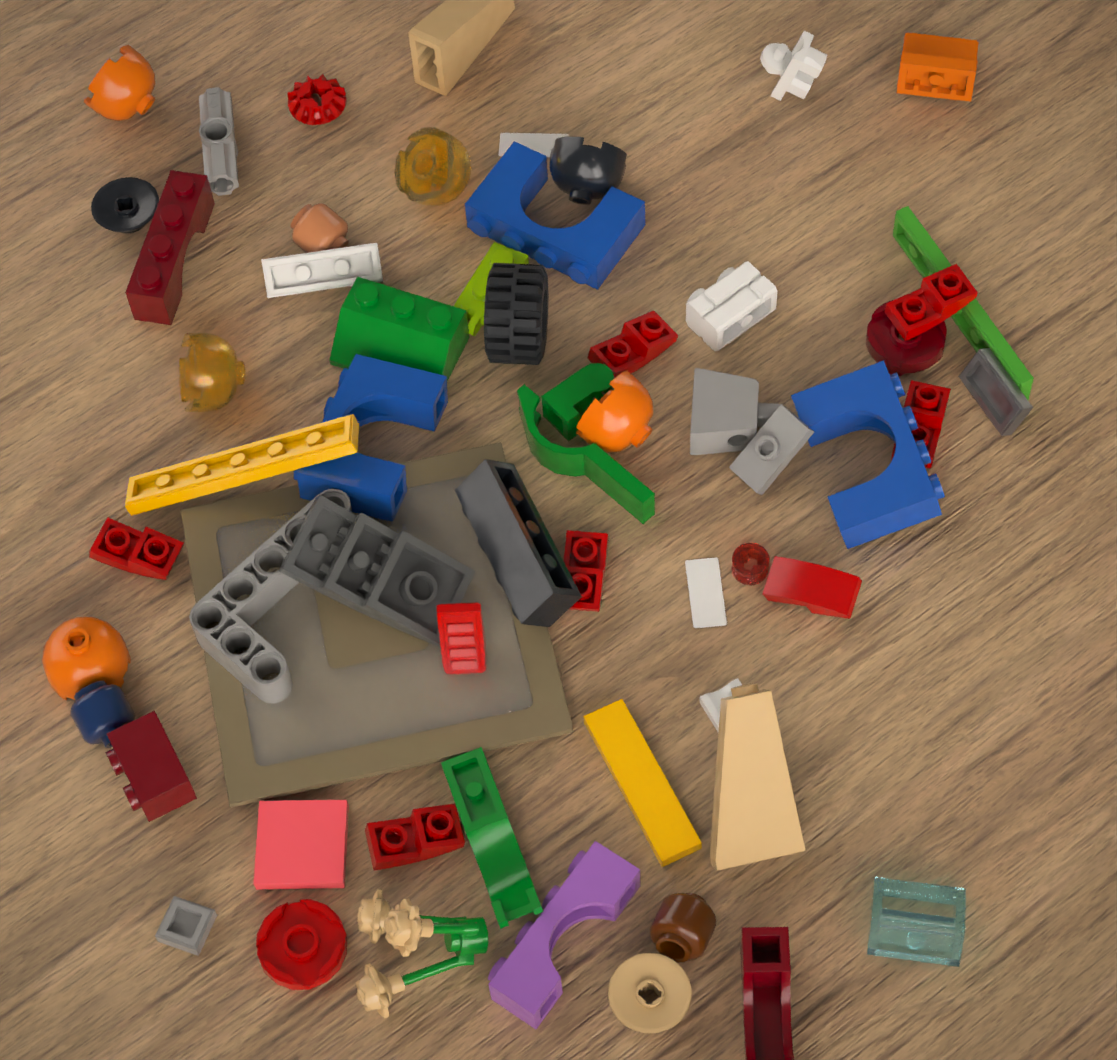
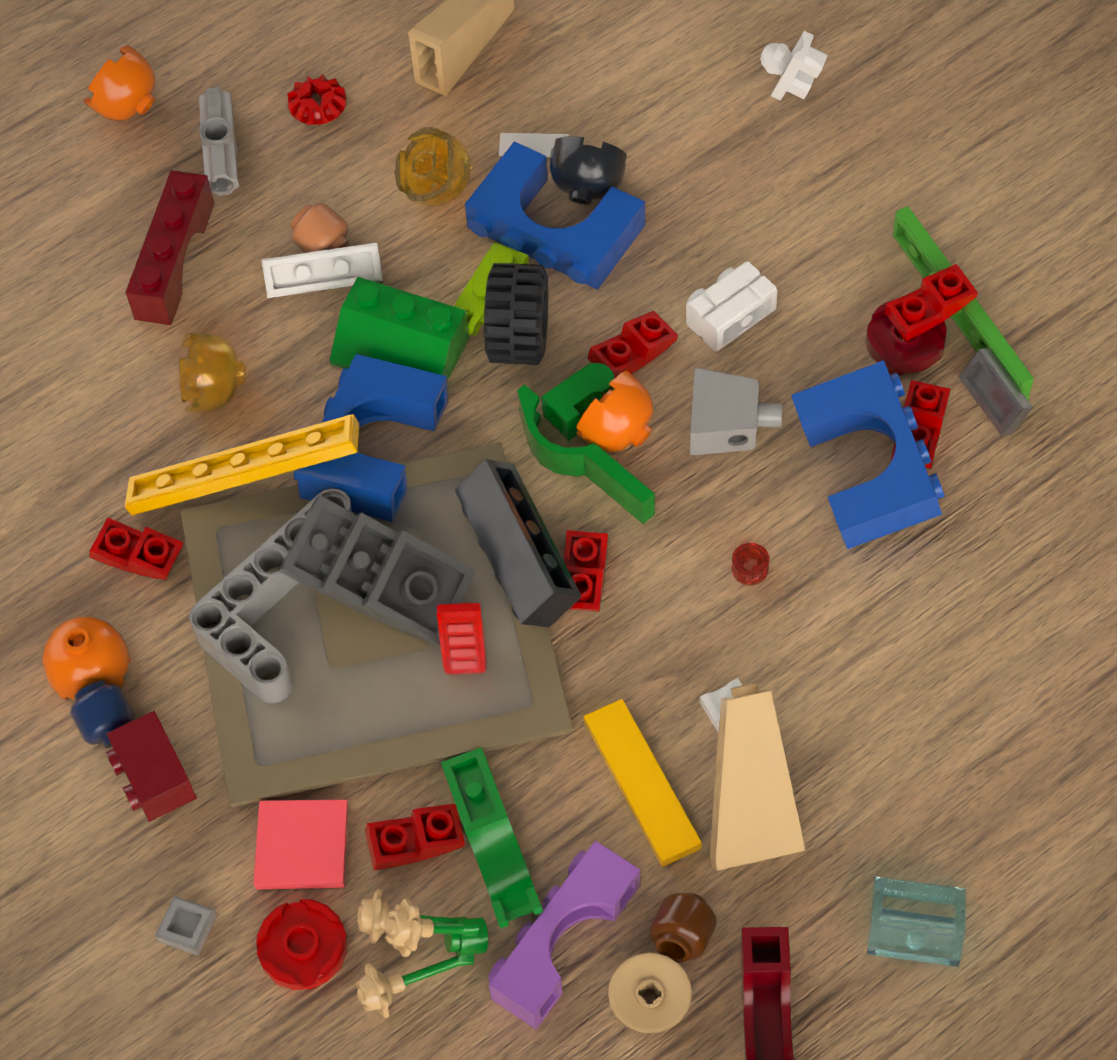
black piece [91,177,159,233] -> none
white sticker [685,557,727,628] -> none
light grey plate [729,405,814,495] -> none
red slope [762,556,862,619] -> none
orange bracket [896,33,979,102] -> none

